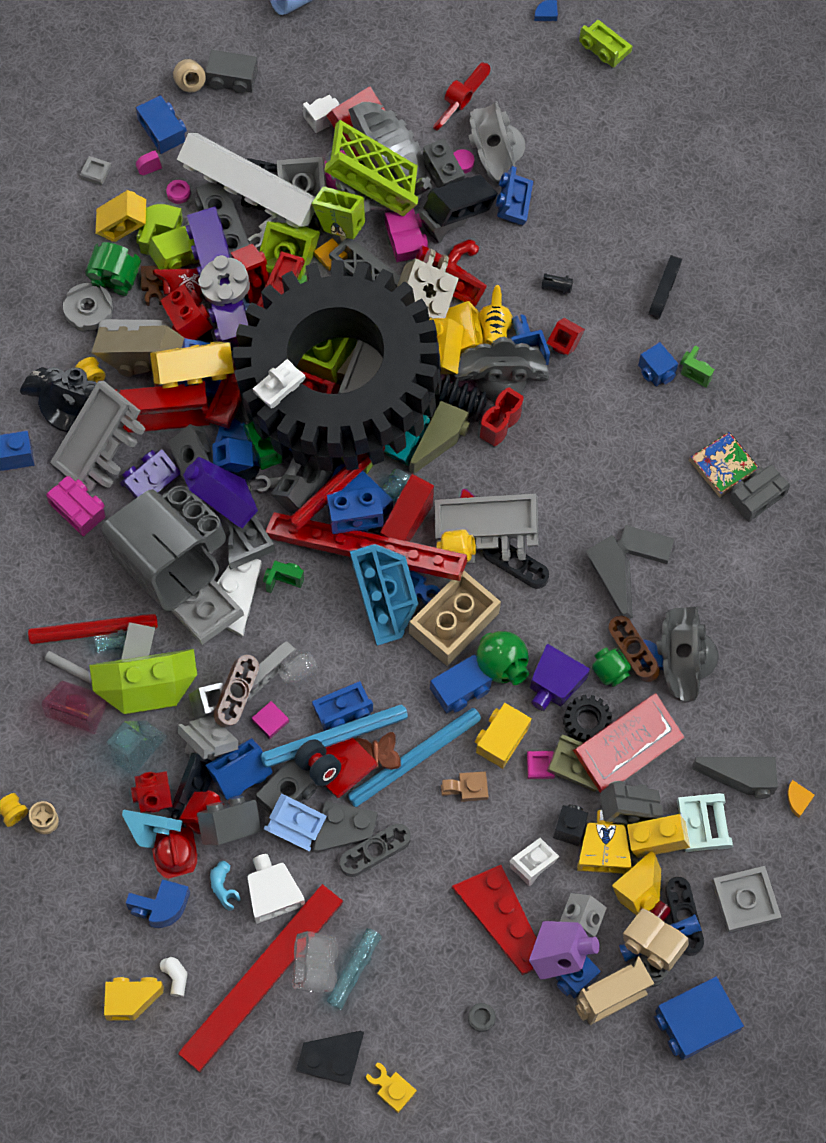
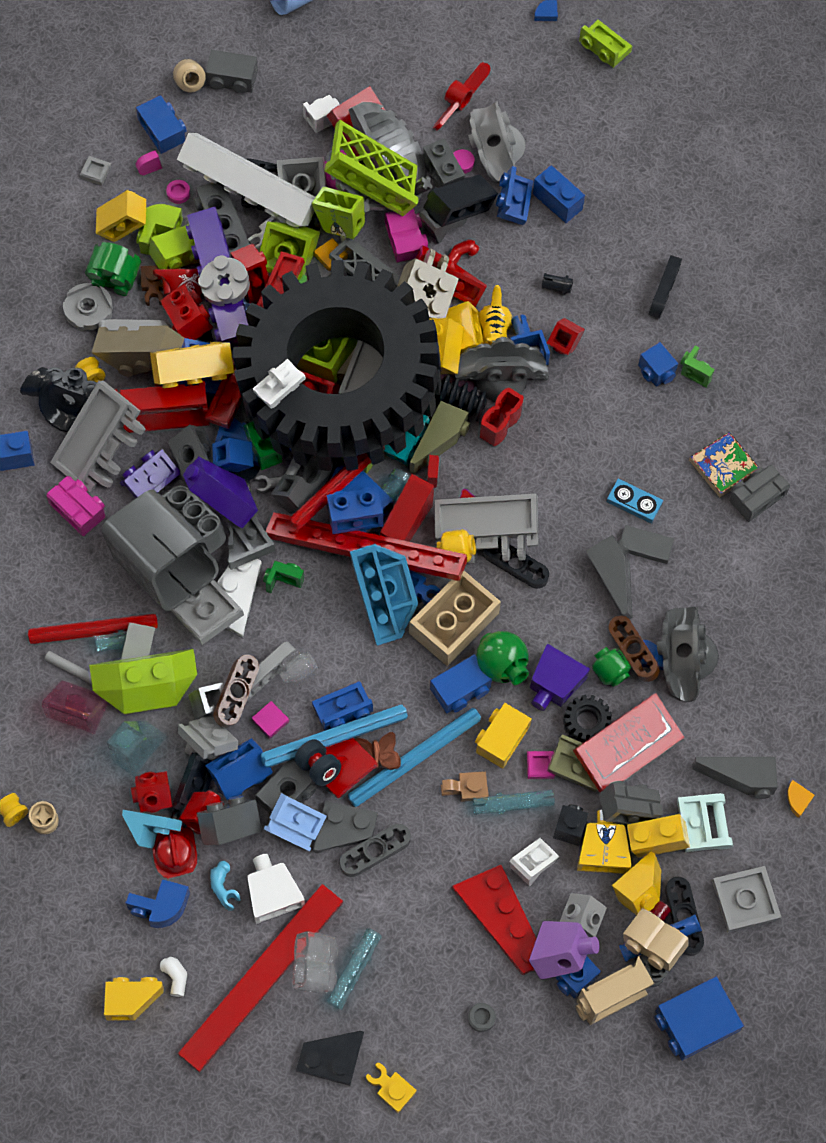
none -> red tile [427,455,439,488]
none -> clear light blue pin [473,789,555,815]
none -> blue brick [532,165,585,223]
none -> tile [606,479,663,524]

